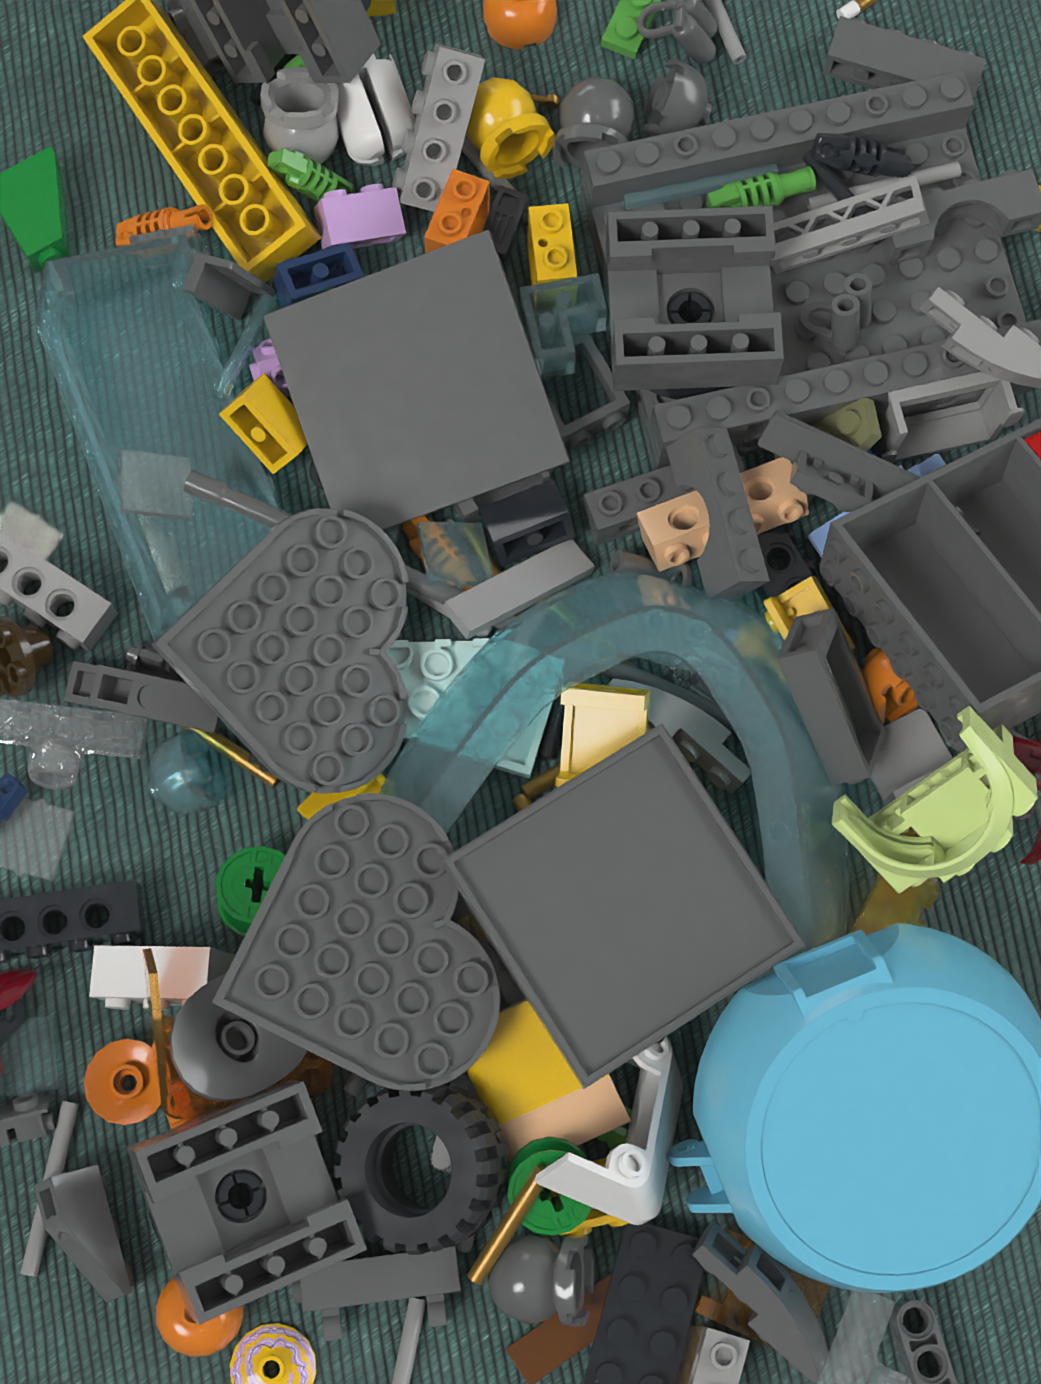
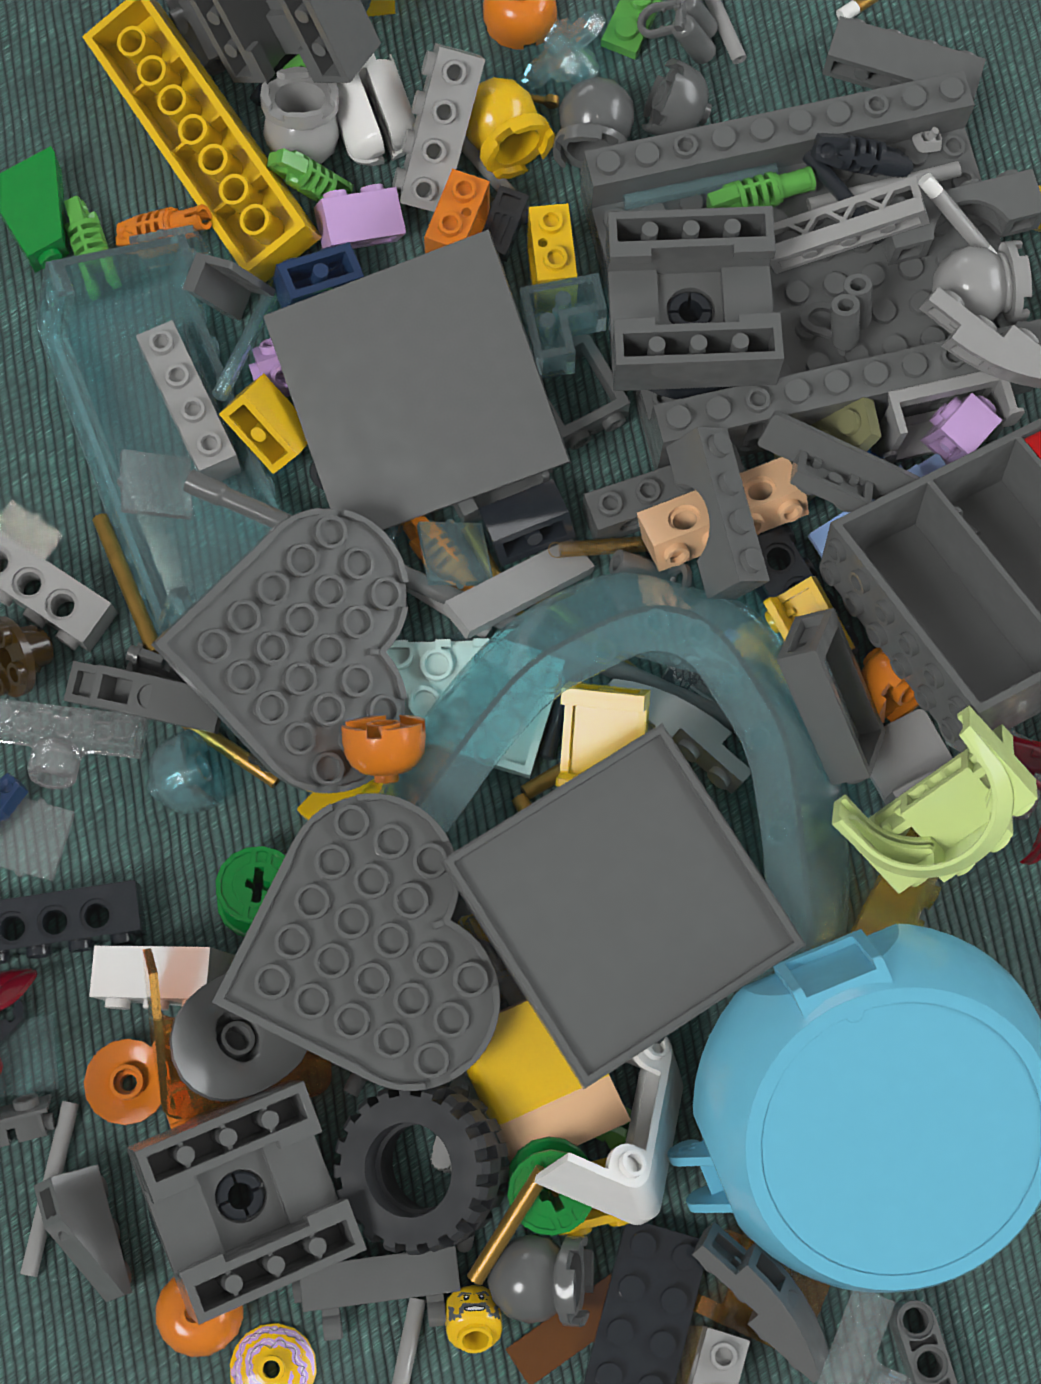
none -> bright green hinge [64,195,120,295]
none -> pearl gold piece [92,513,159,654]
none -> light grey brick [136,320,241,481]
none -> orange cylinder [341,715,426,784]
none -> yellow head [445,1285,503,1353]
none -> clear light blue plant [520,9,606,90]
none -> pearl gold piece [548,536,648,558]
none -> light grey rock [912,127,942,153]
none -> light grey bar [918,173,997,254]
none -> lavender brick [920,393,1002,465]
none -> light grey tile [932,240,1032,322]

